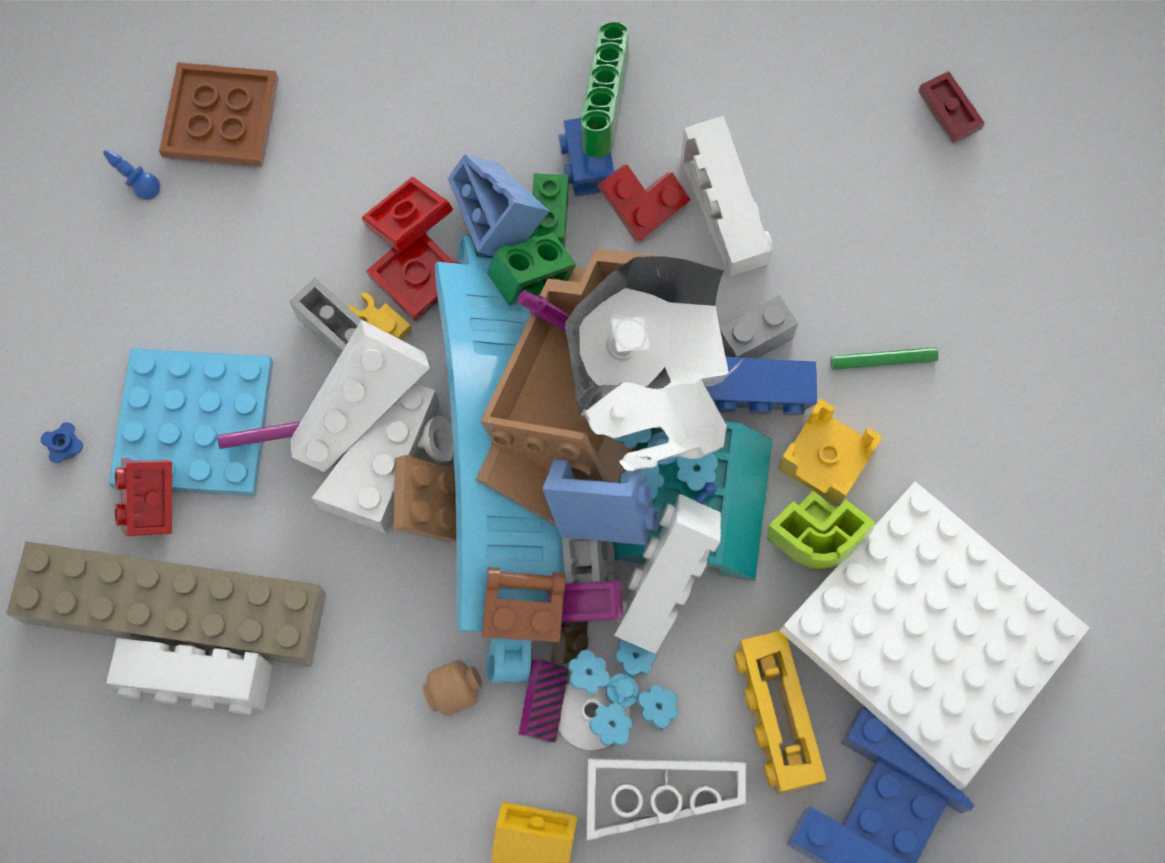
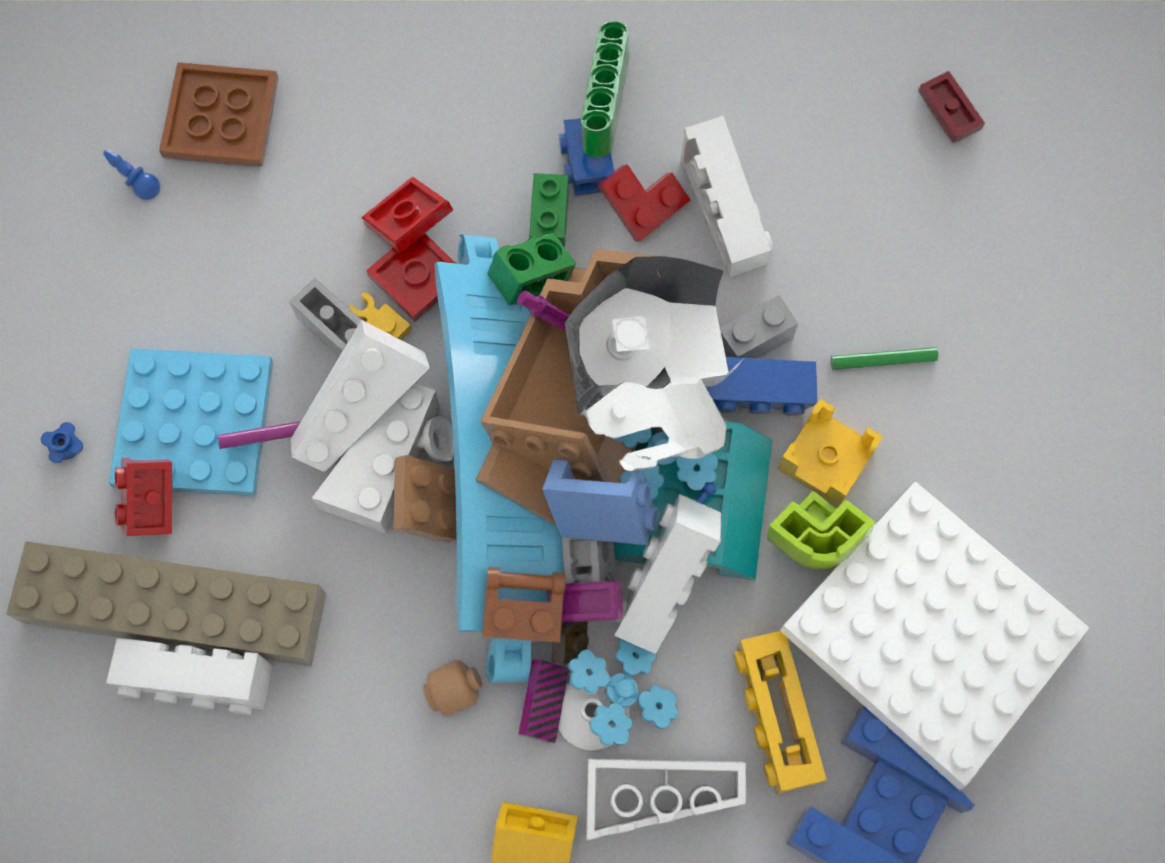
medium blue wedge [447,154,549,256] -> none

